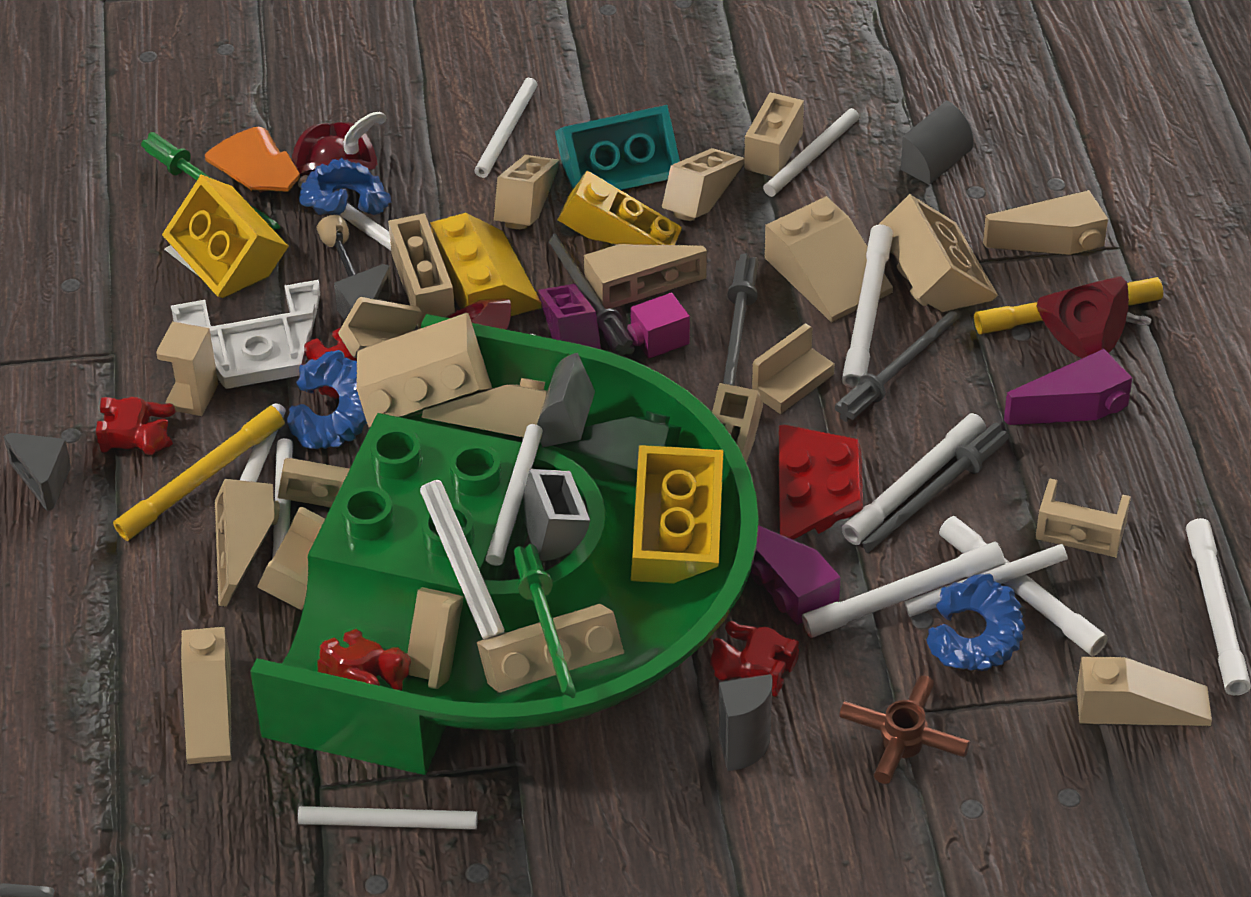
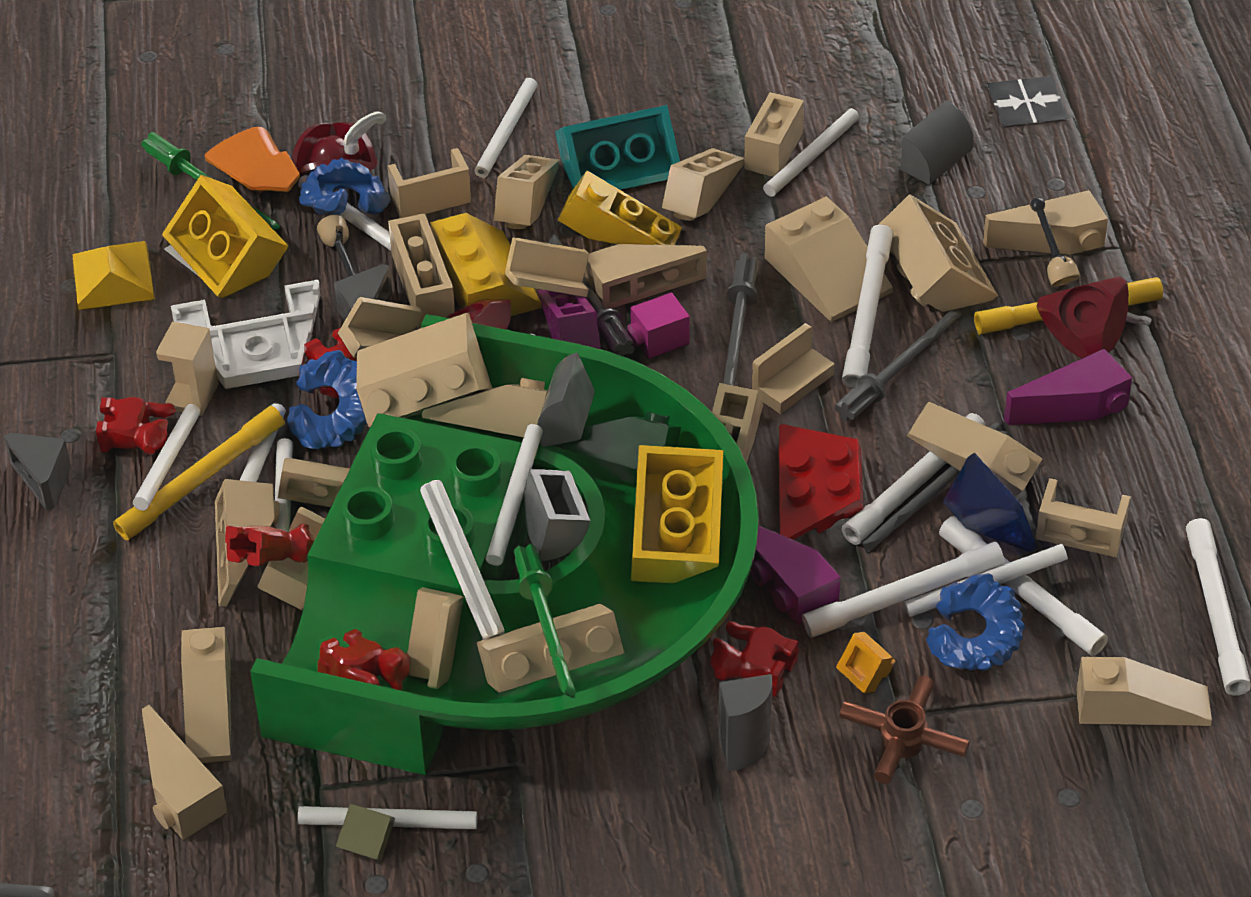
none -> yellow slope [73,241,155,310]
none -> white bar [133,404,200,511]
none -> tan slope [142,705,227,840]
none -> red animal [225,523,315,566]
none -> olive tile [336,803,395,861]
none -> tan panel [387,148,471,218]
none -> tan panel [505,237,589,297]
none -> light orange tile [836,632,896,693]
none -> tan slope [907,402,1043,503]
none -> clear blue slope [943,452,1037,553]
none -> black sticker [987,76,1068,126]
none -> hinge [1030,197,1080,287]

